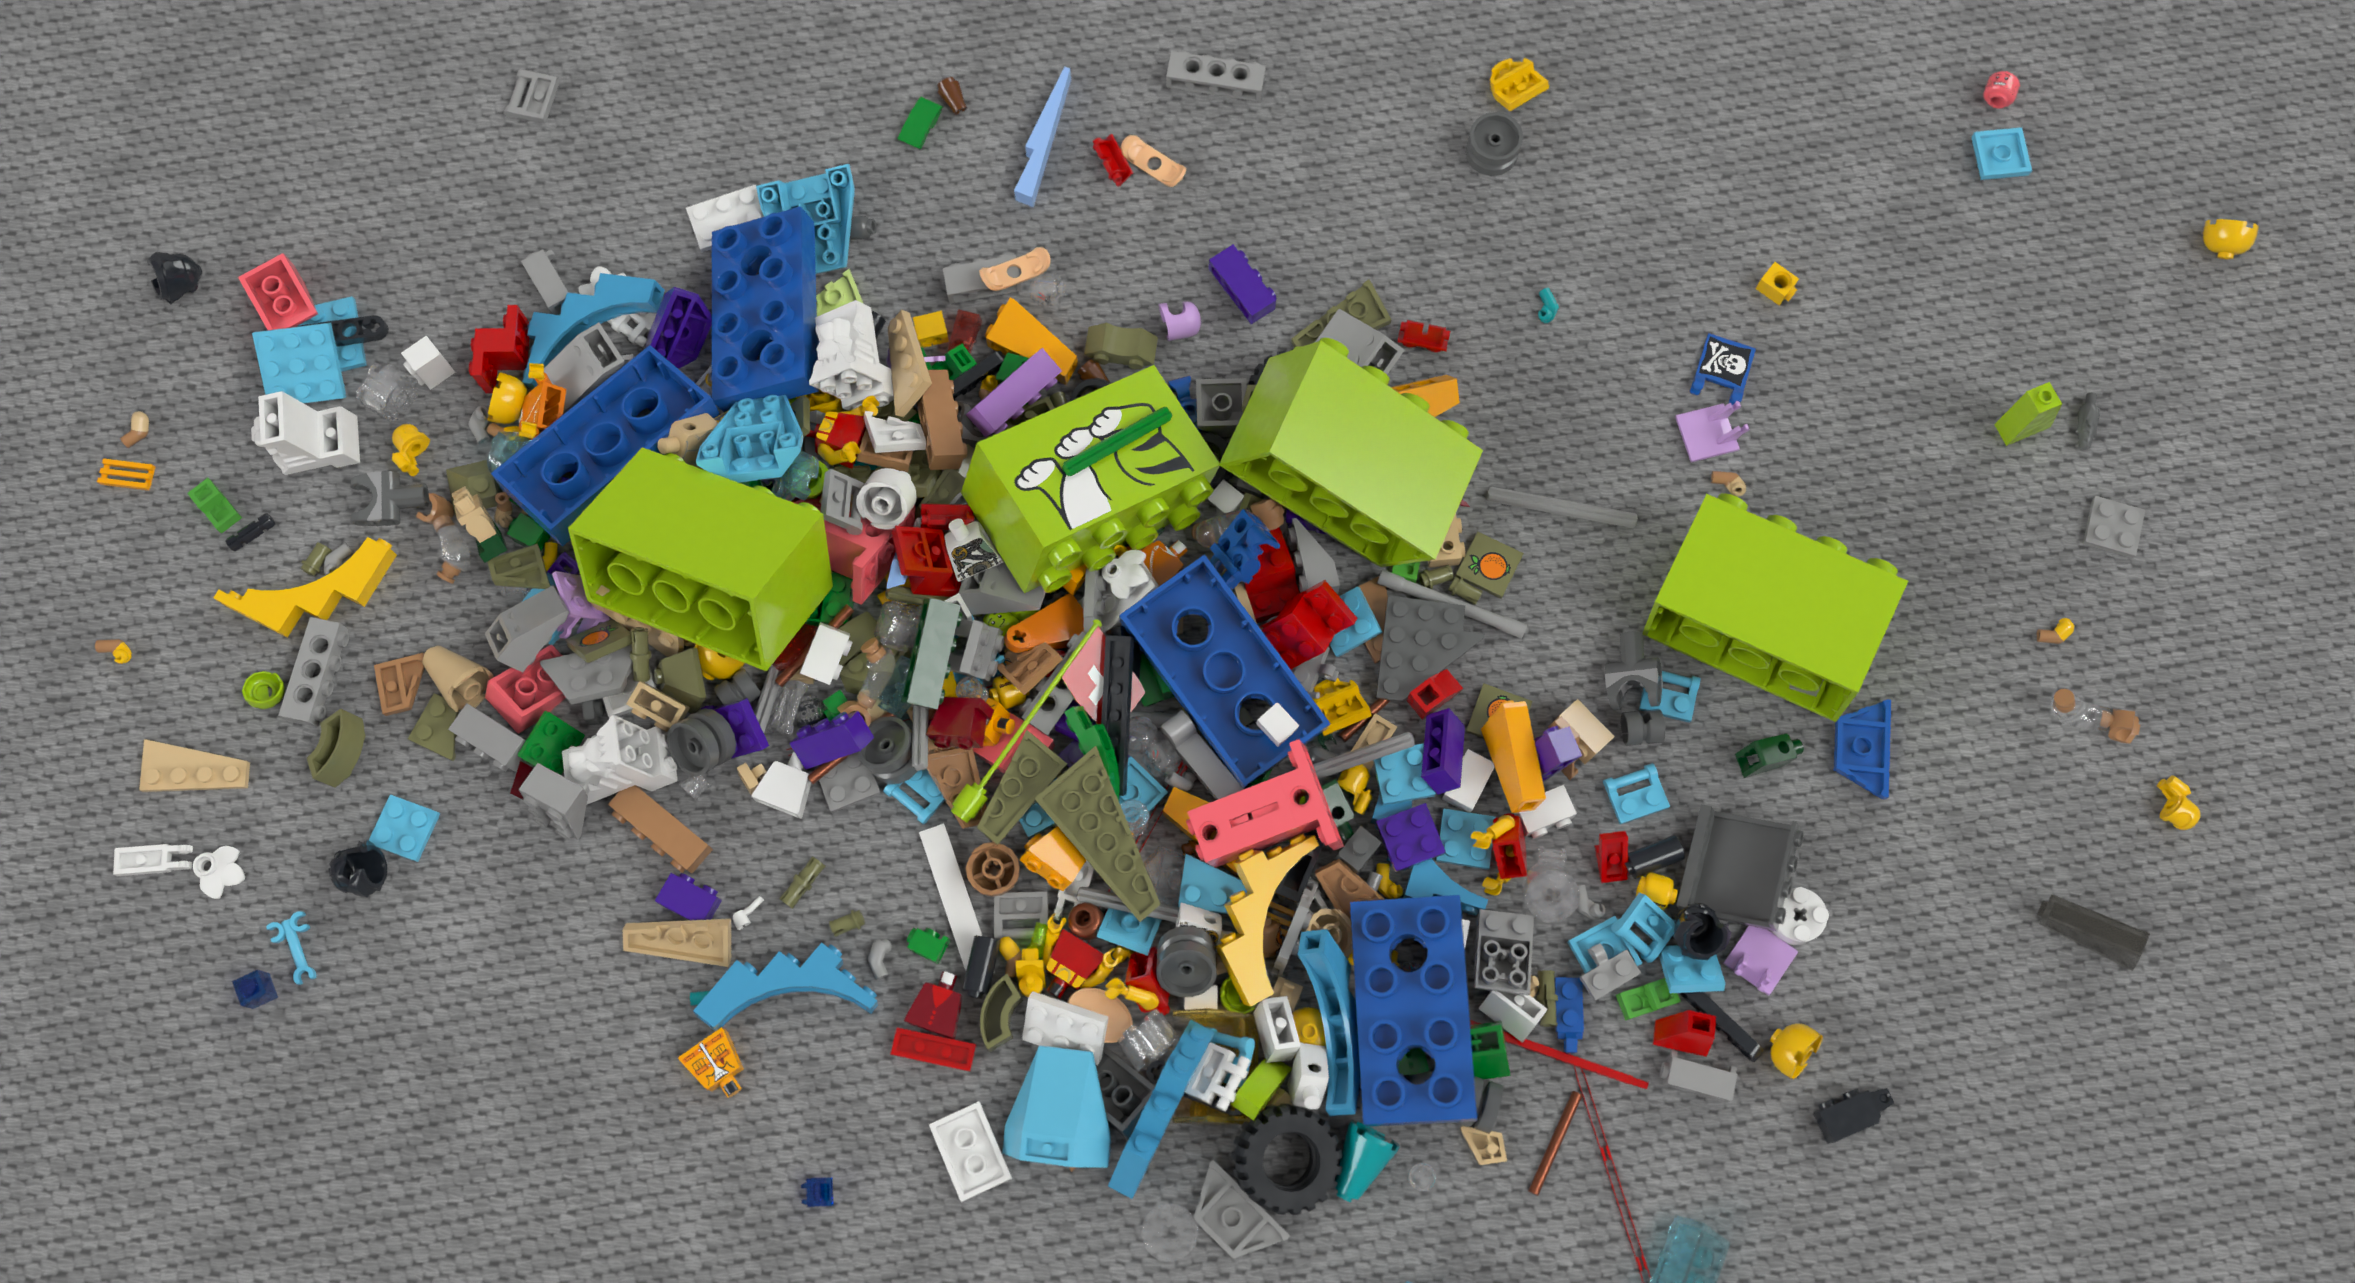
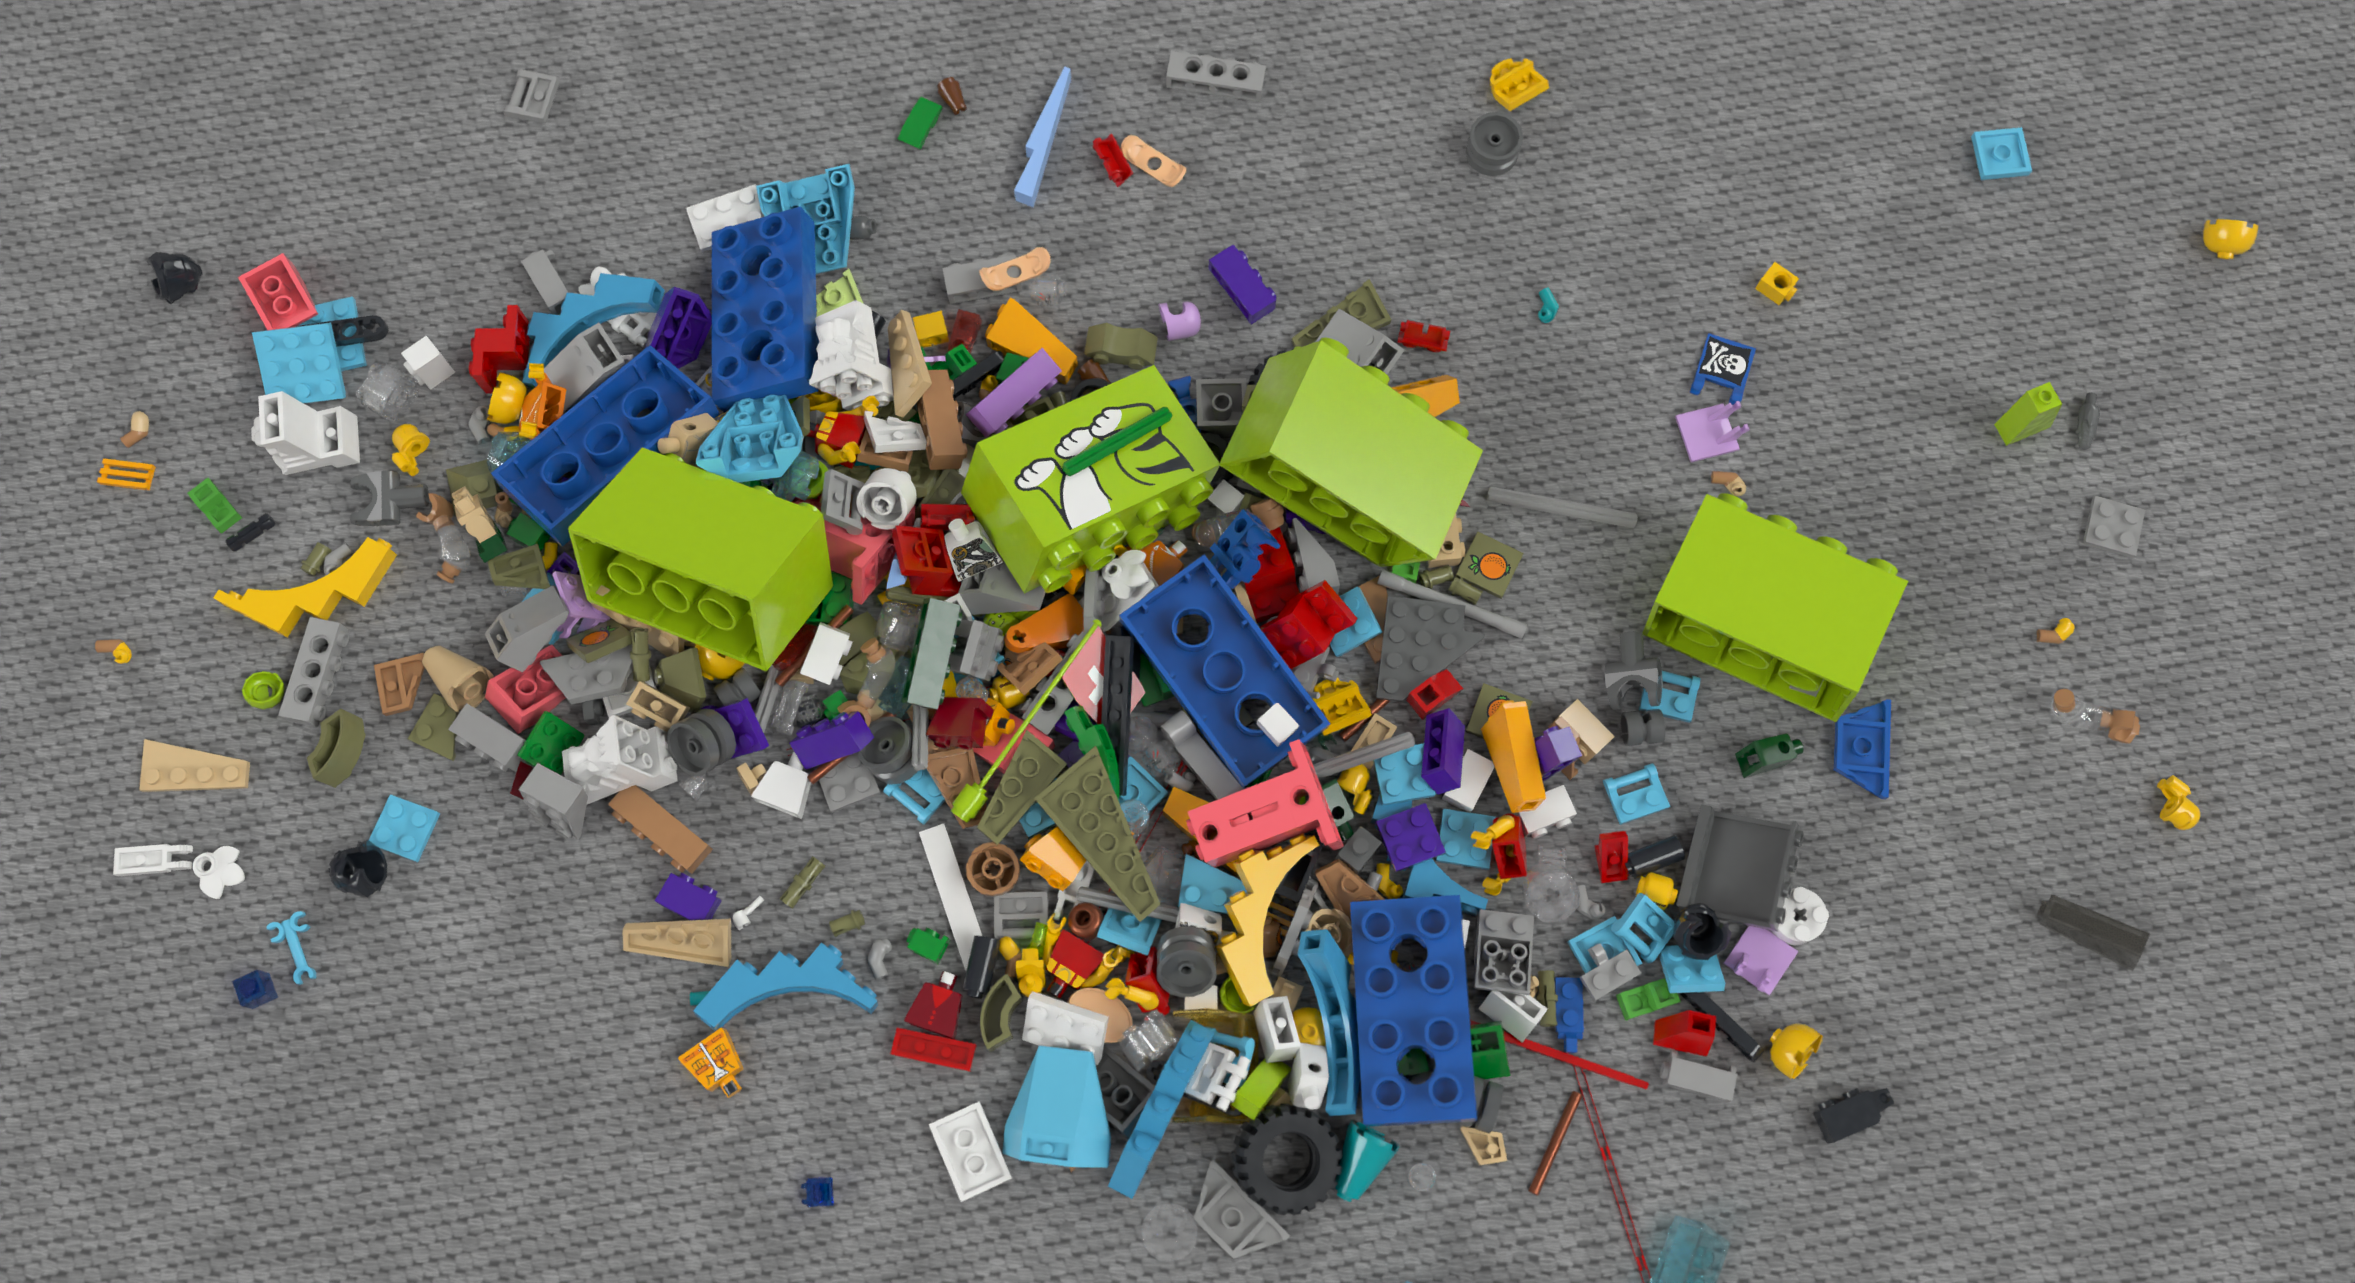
coral head [1983,71,2020,108] -> none

